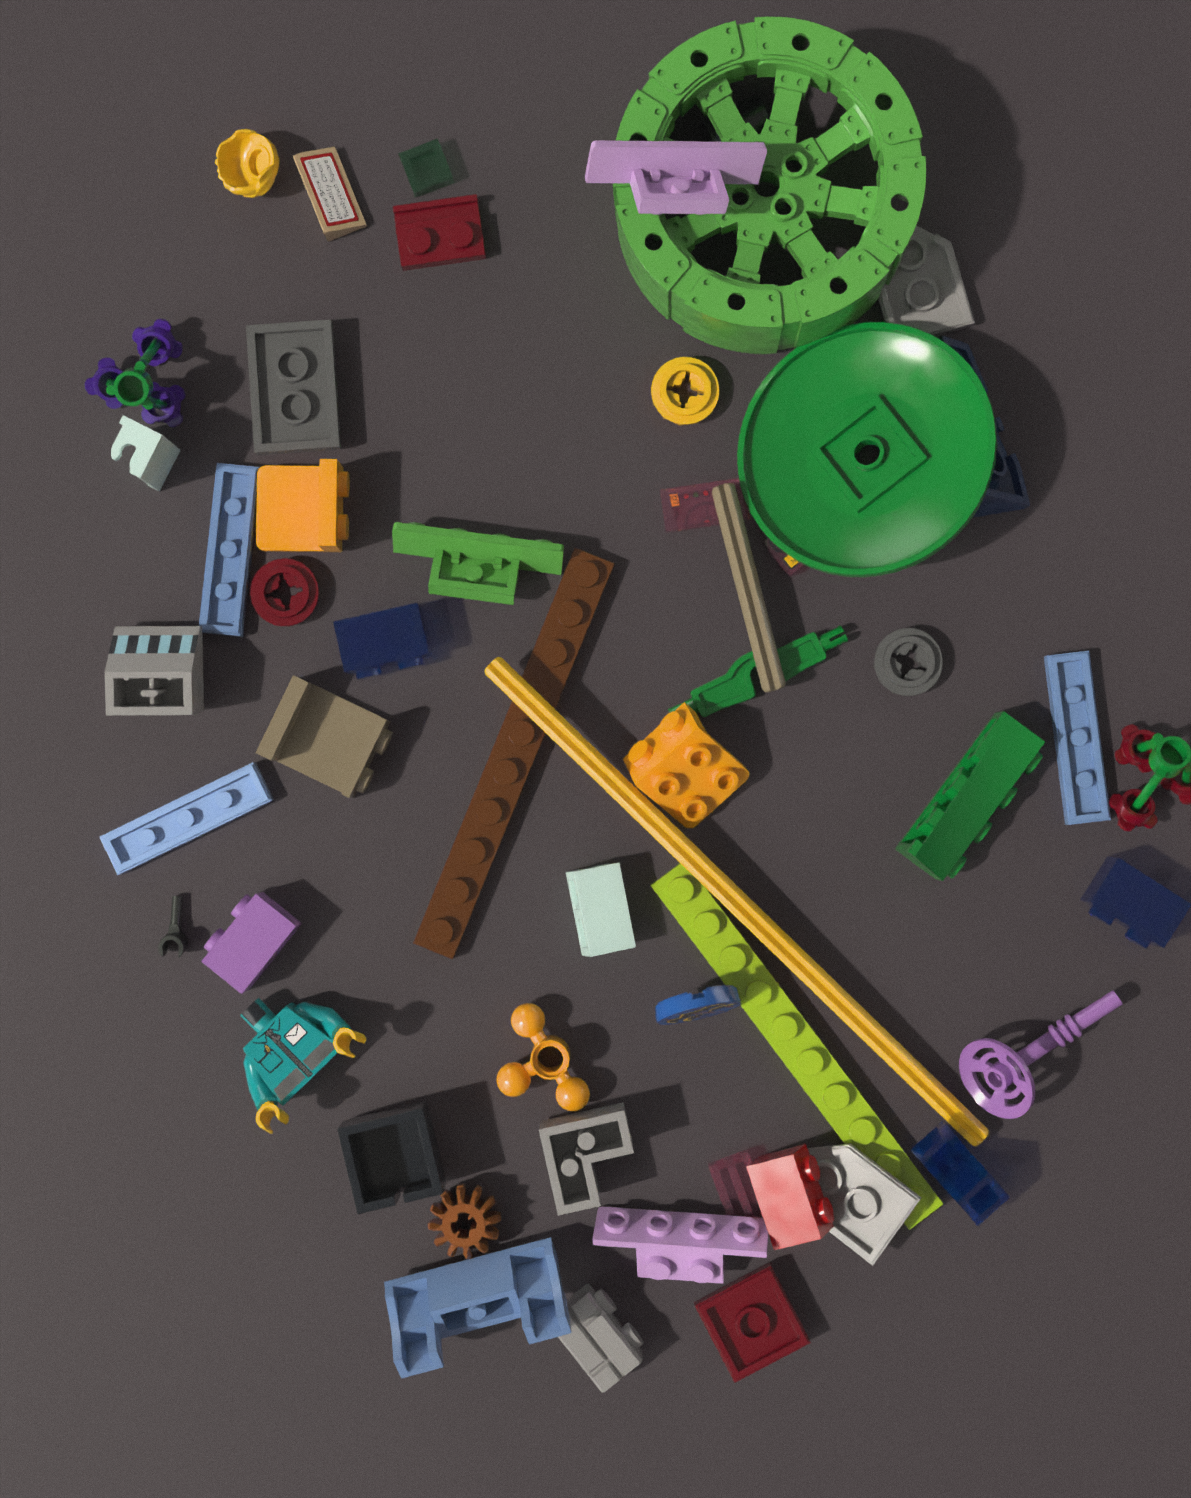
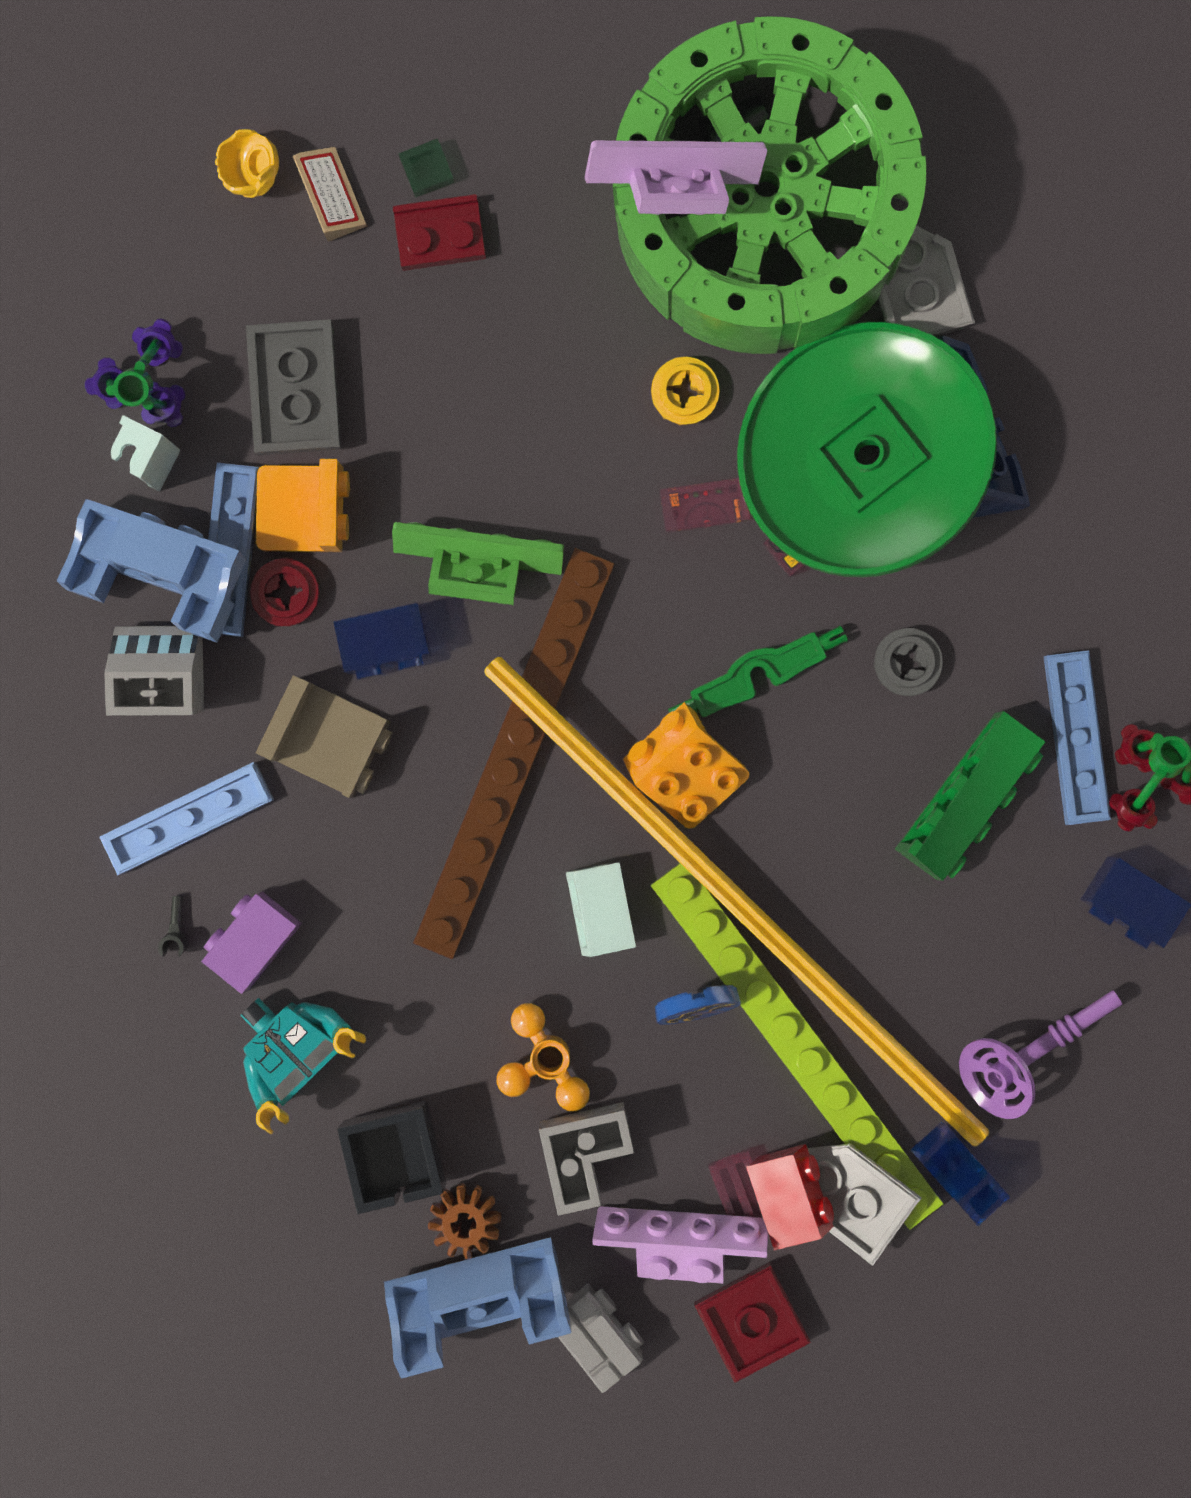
dark tan axle [712,483,786,692] -> none
none -> medium blue bracket [57,499,247,643]

